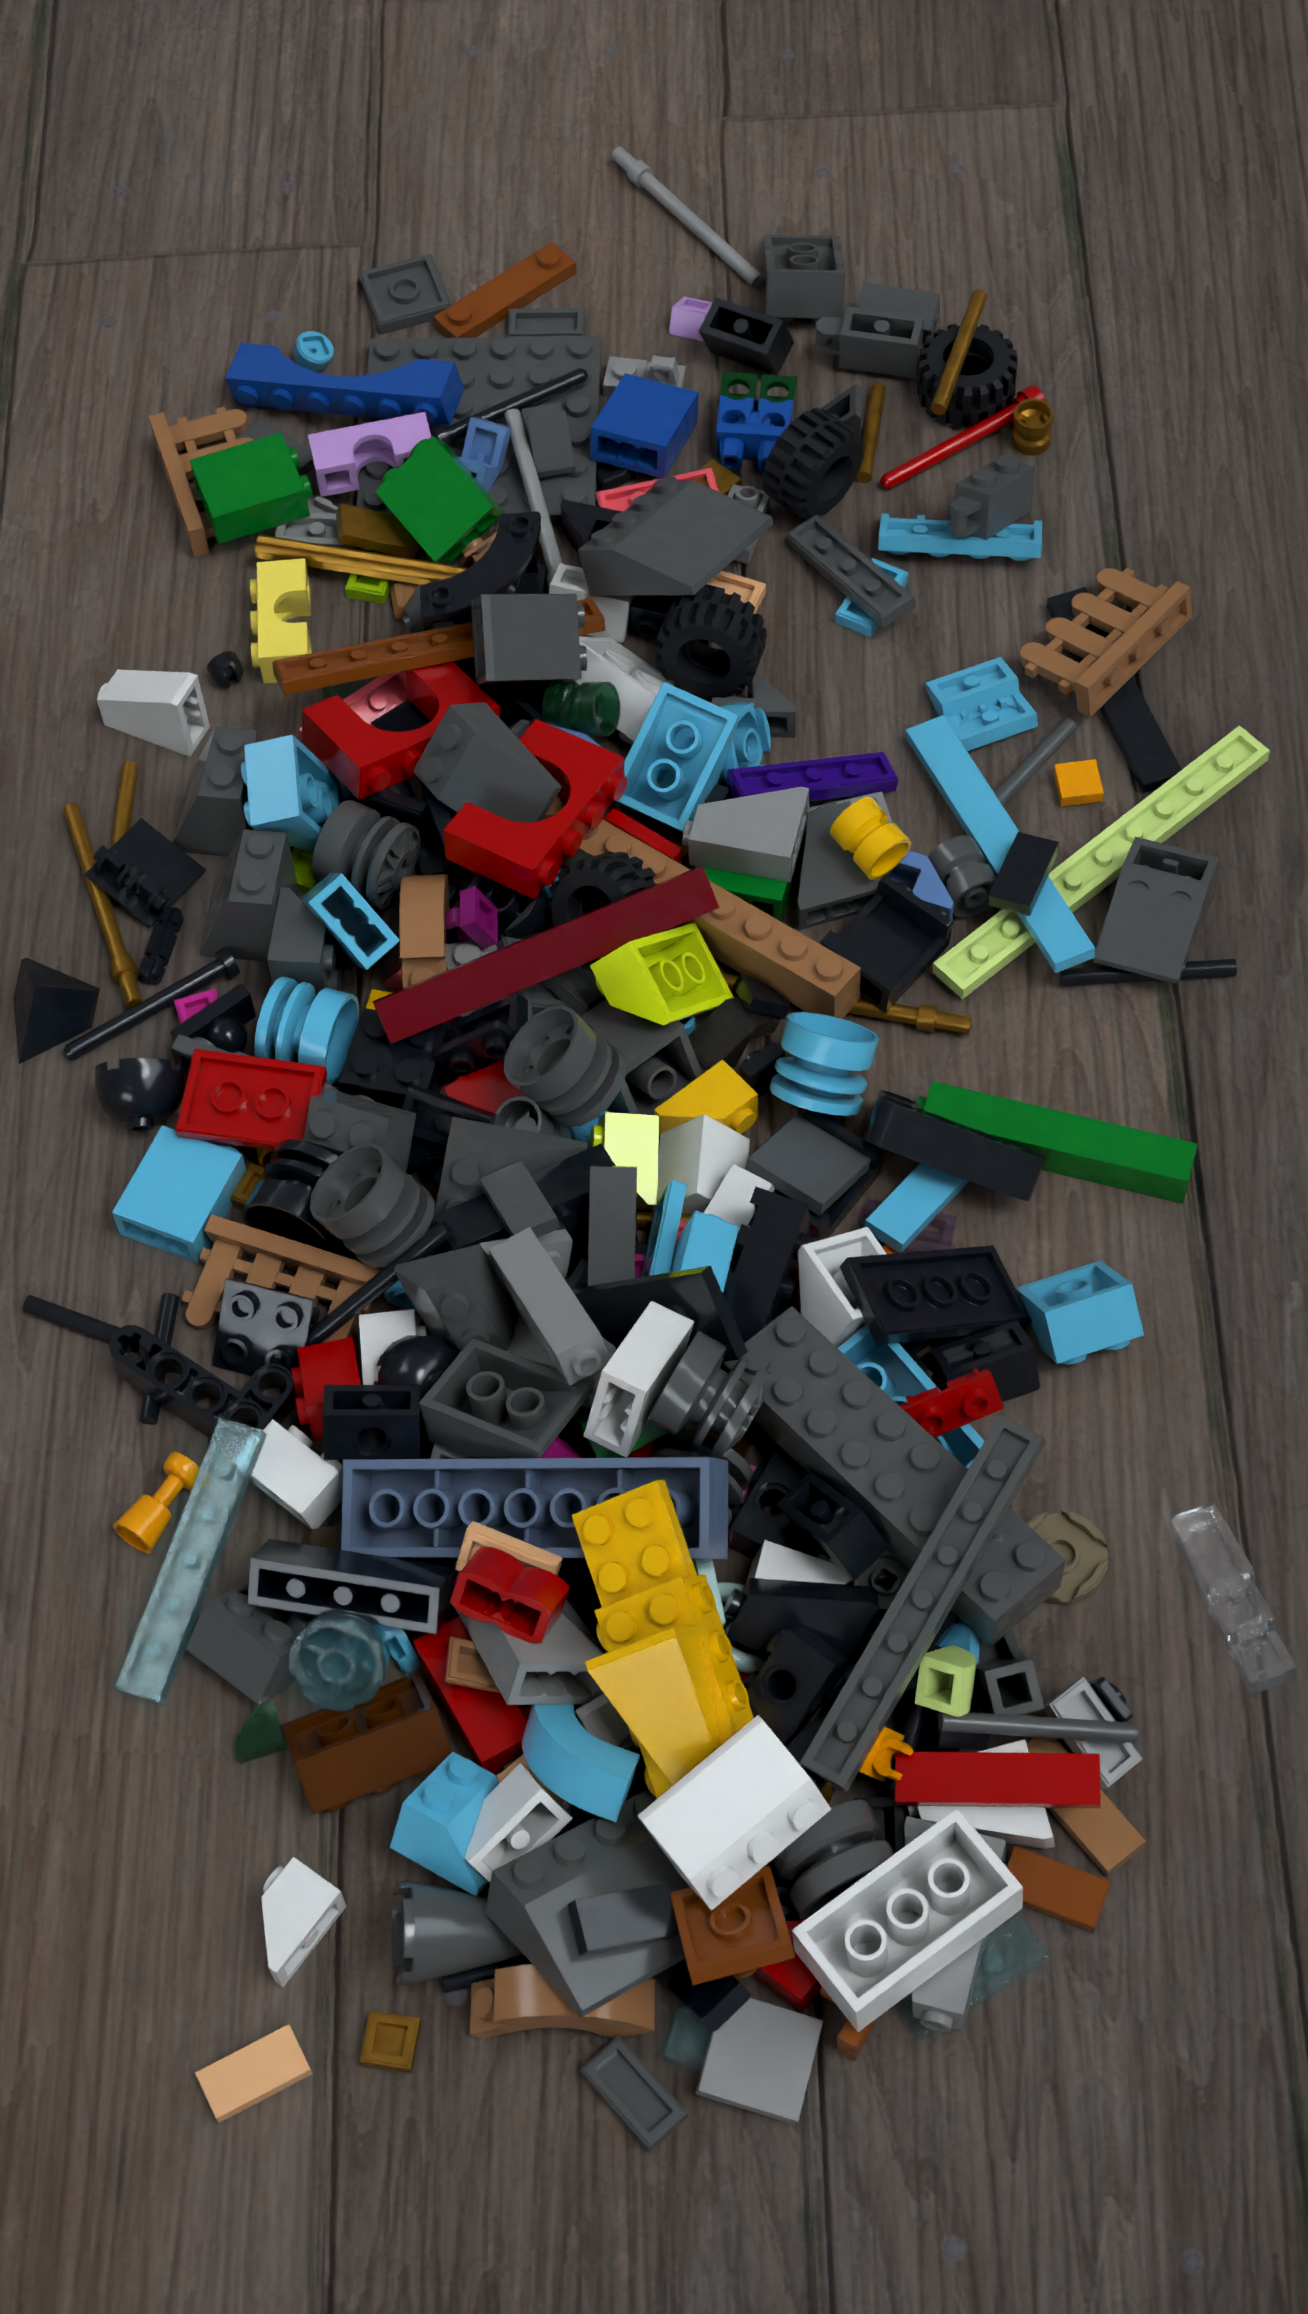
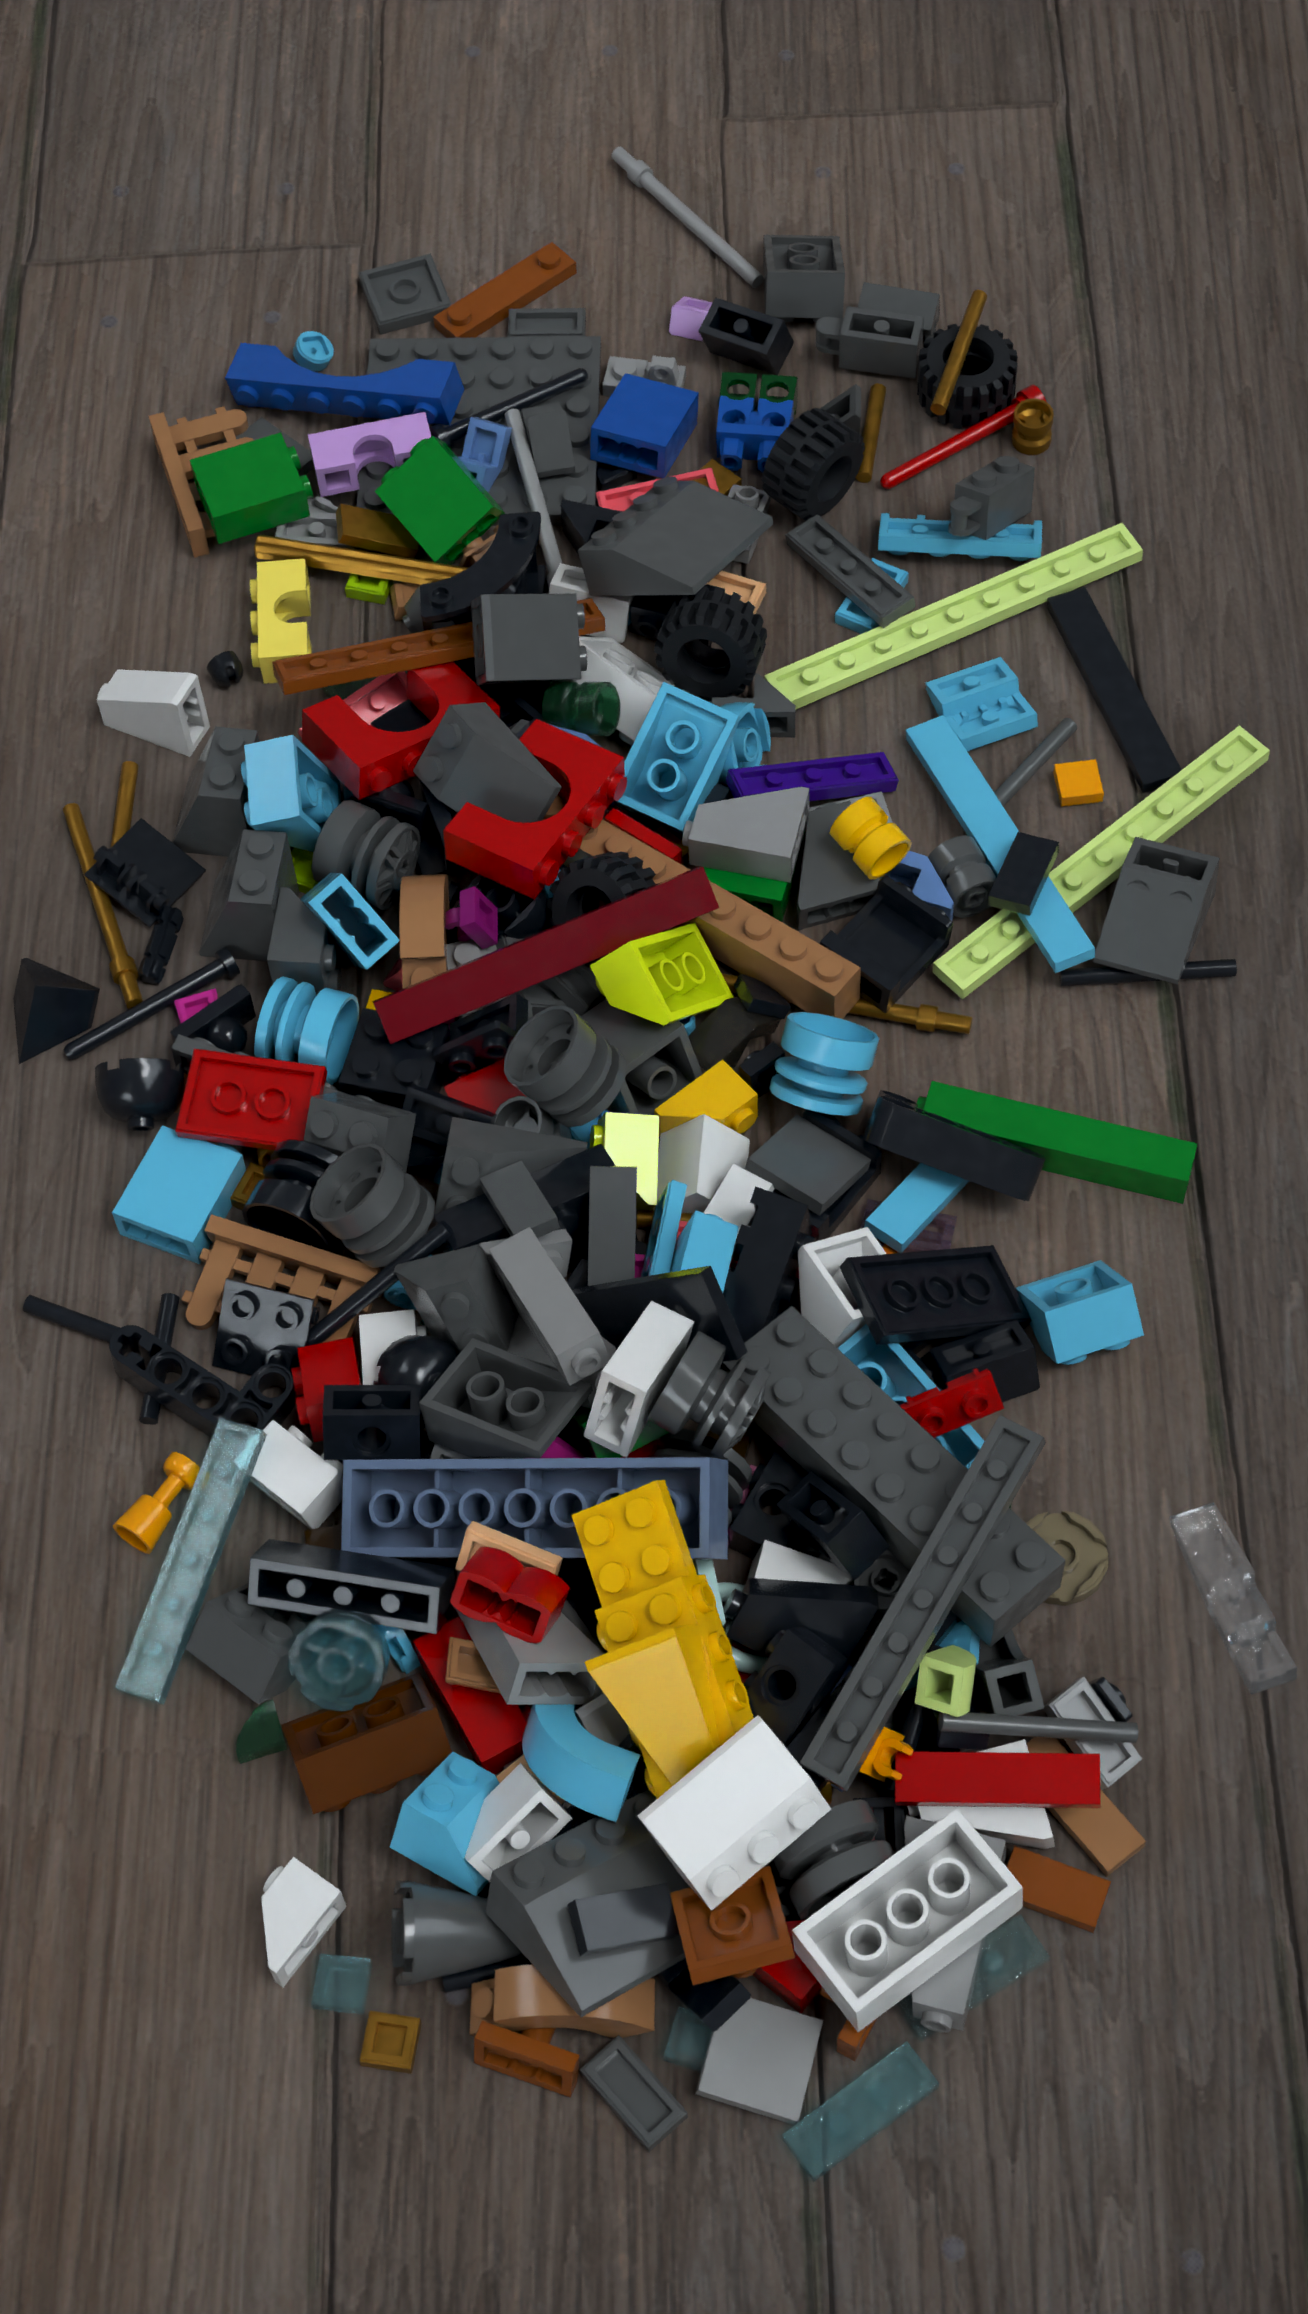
light nougat tile [195,2024,313,2123] -> none
medium nougat fence [1020,568,1192,718] -> none
none -> clear light blue tile [311,1953,372,2014]
none -> dark orange tile [474,2020,580,2098]
none -> yellowish green plate [764,523,1143,709]
none -> clear light blue tile [782,2041,939,2182]

